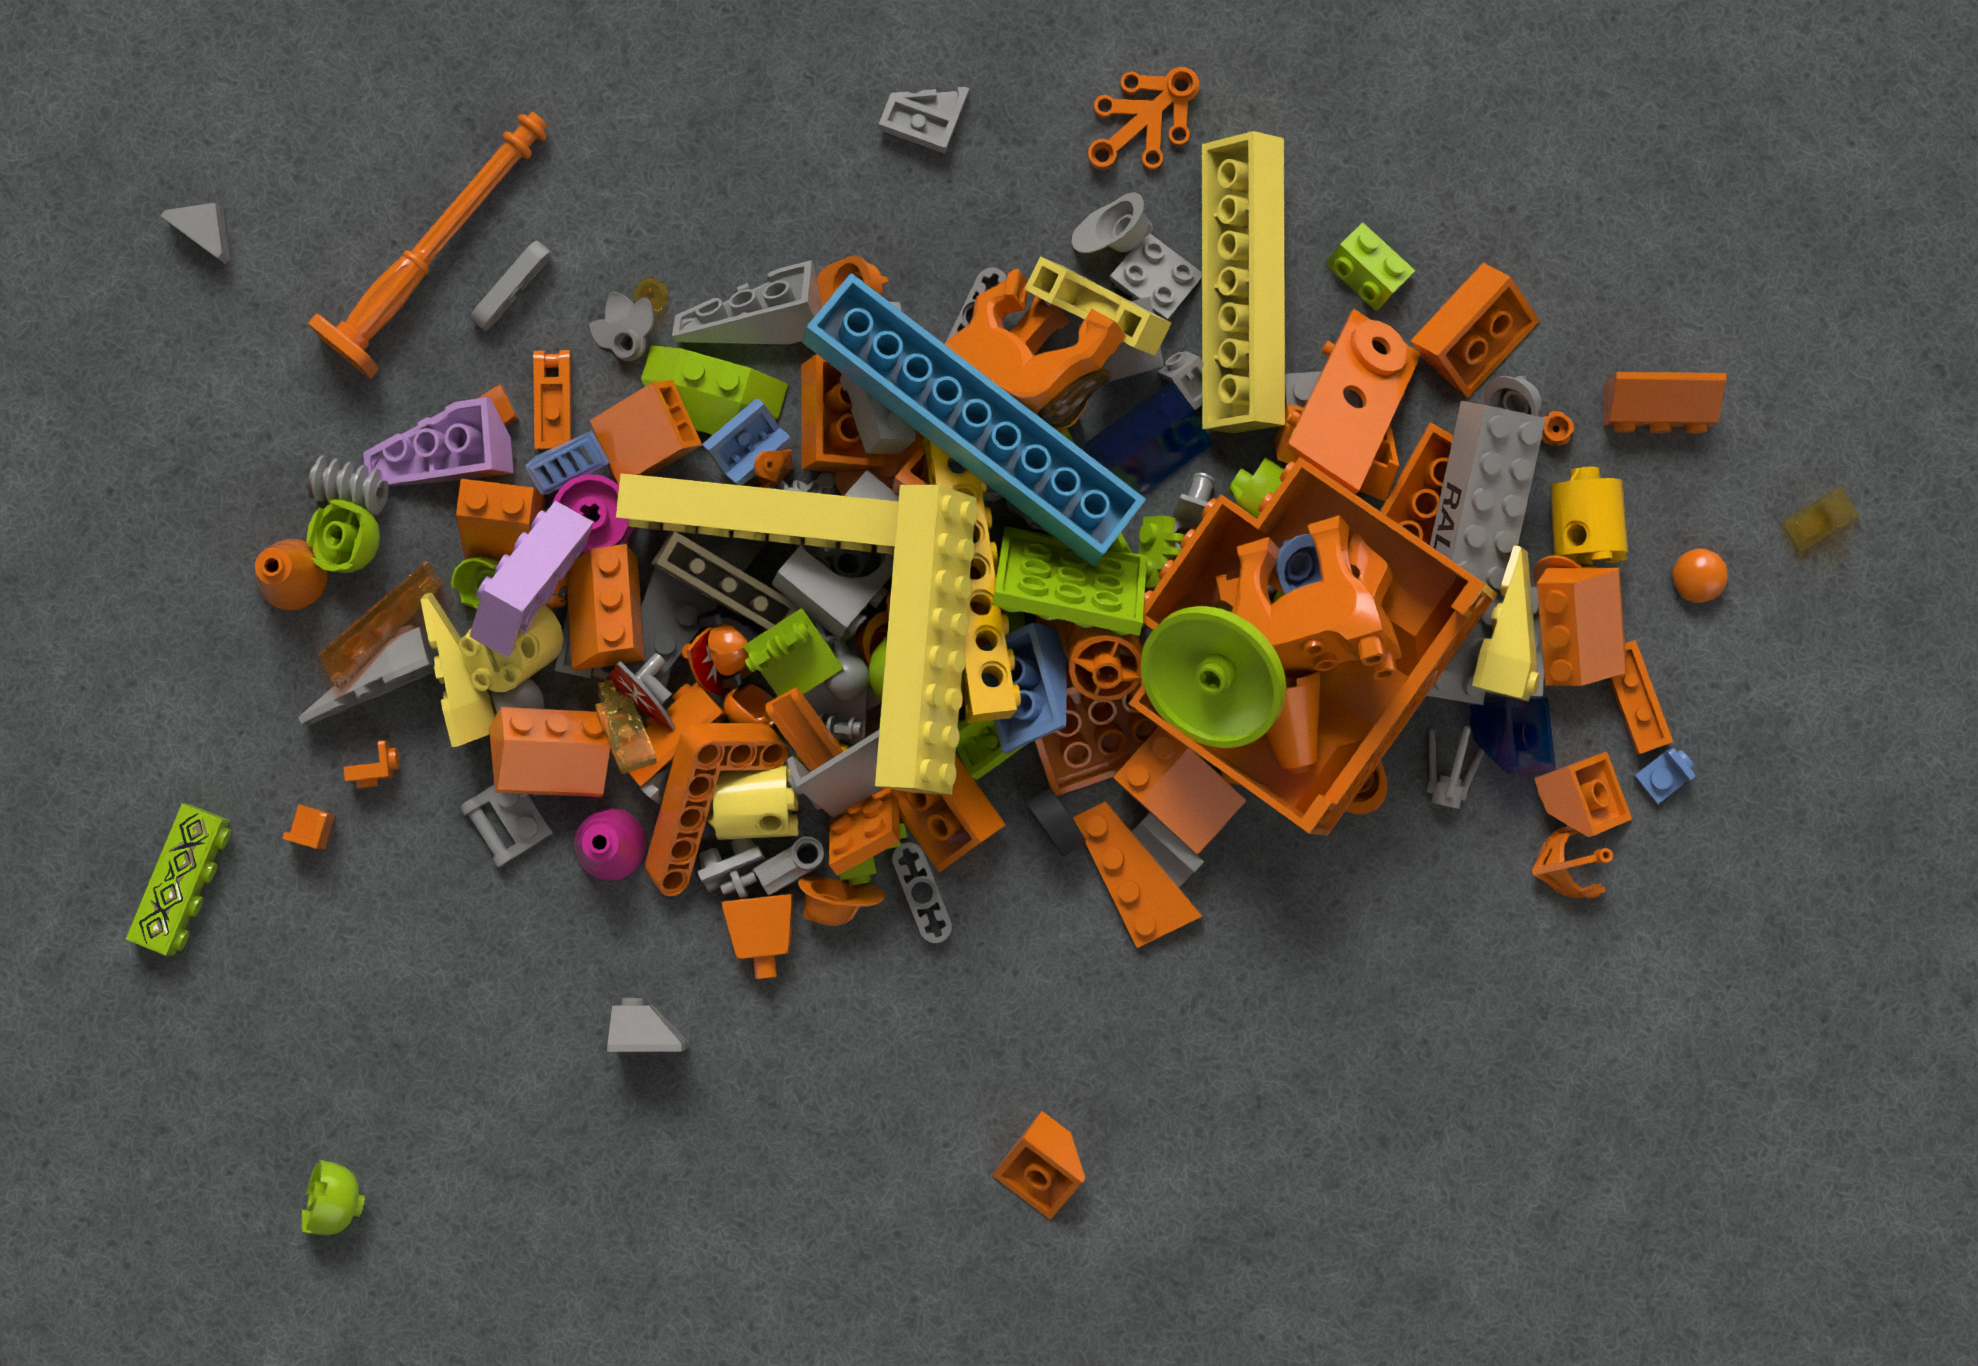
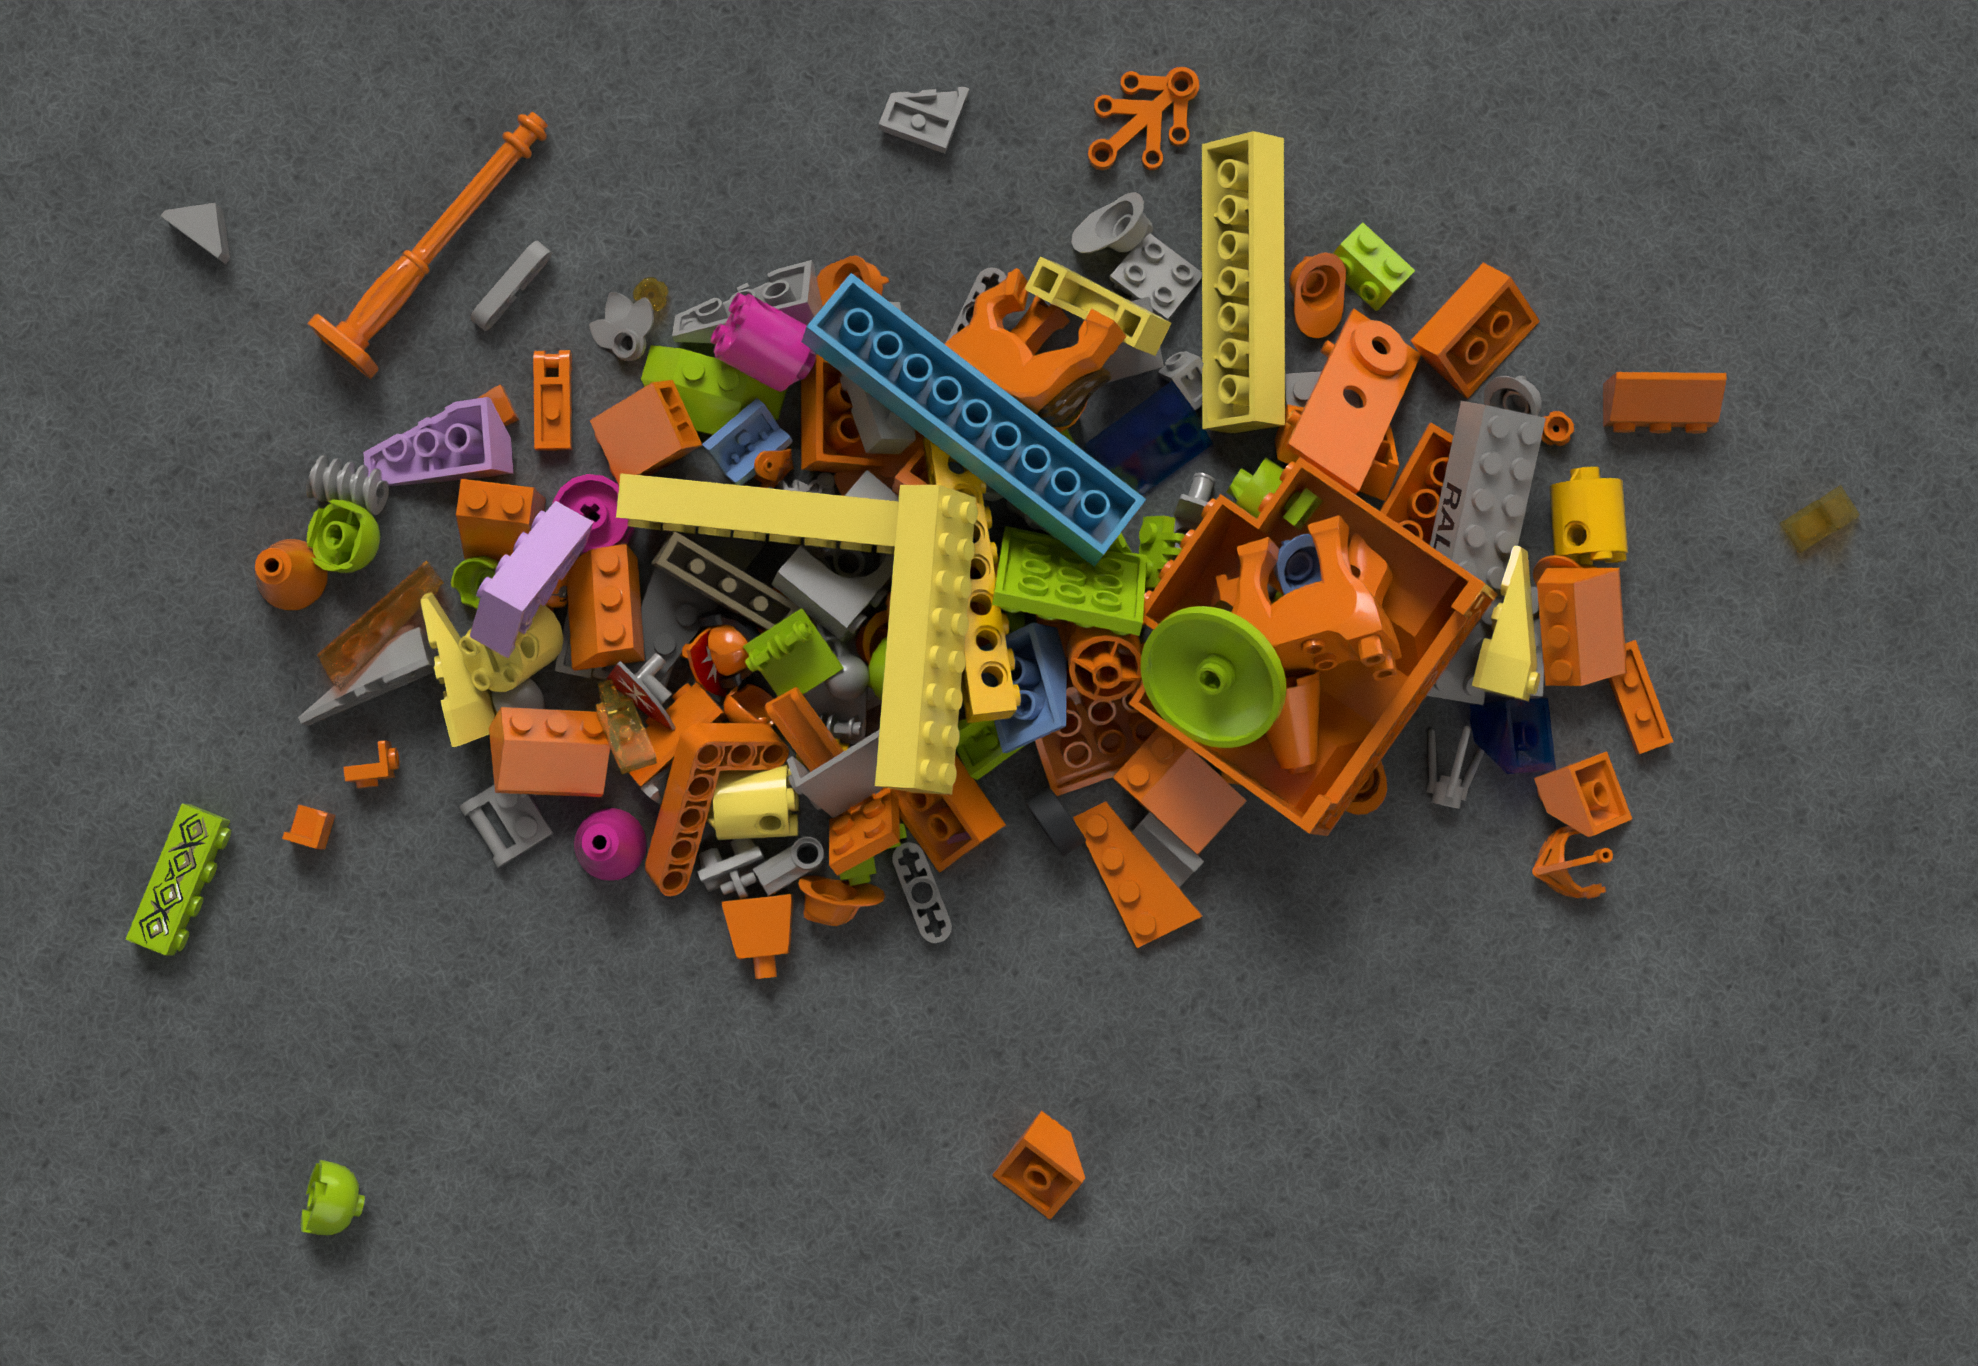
medium blue slope [525,431,610,496] -> none
light grey slope [607,998,689,1052] -> none
medium blue bracket [1633,748,1696,804] -> none
orange hair [1672,548,1729,603] -> none
none -> dark pink cylinder [710,293,816,393]
none -> lime plate [1283,488,1323,530]
none -> orange piece [1289,252,1346,338]

